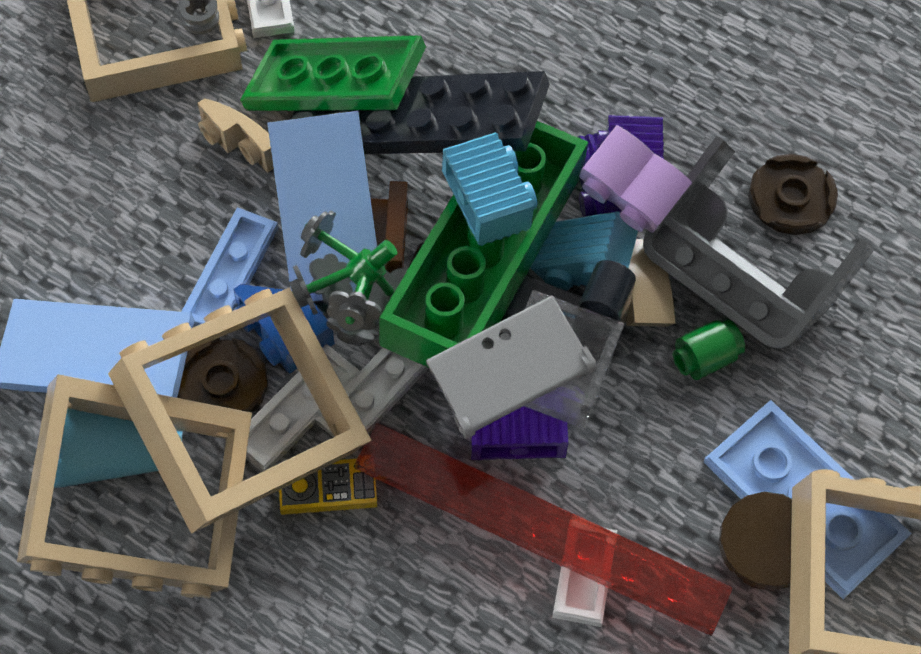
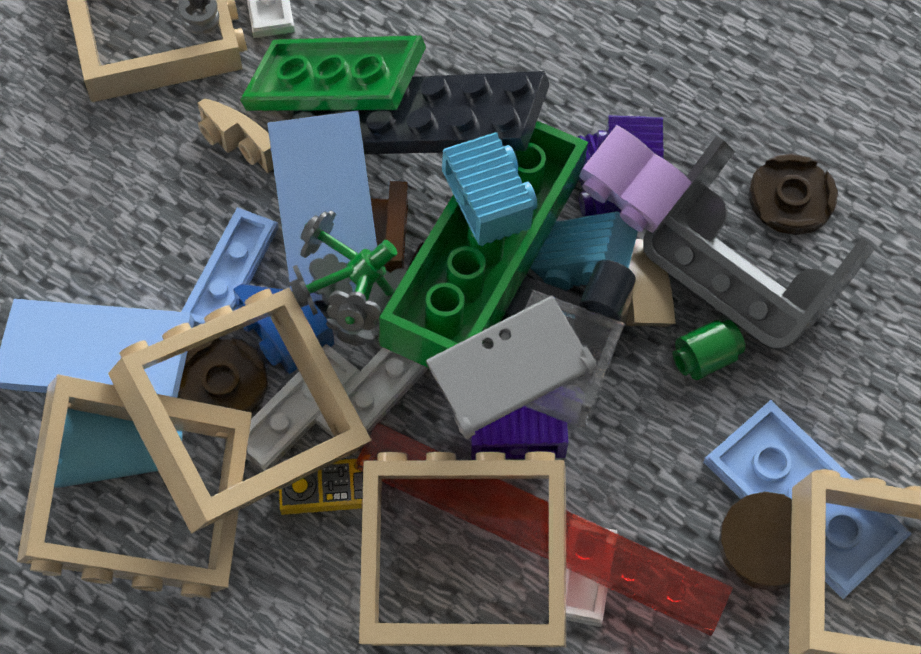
none -> tan window [359,452,566,647]

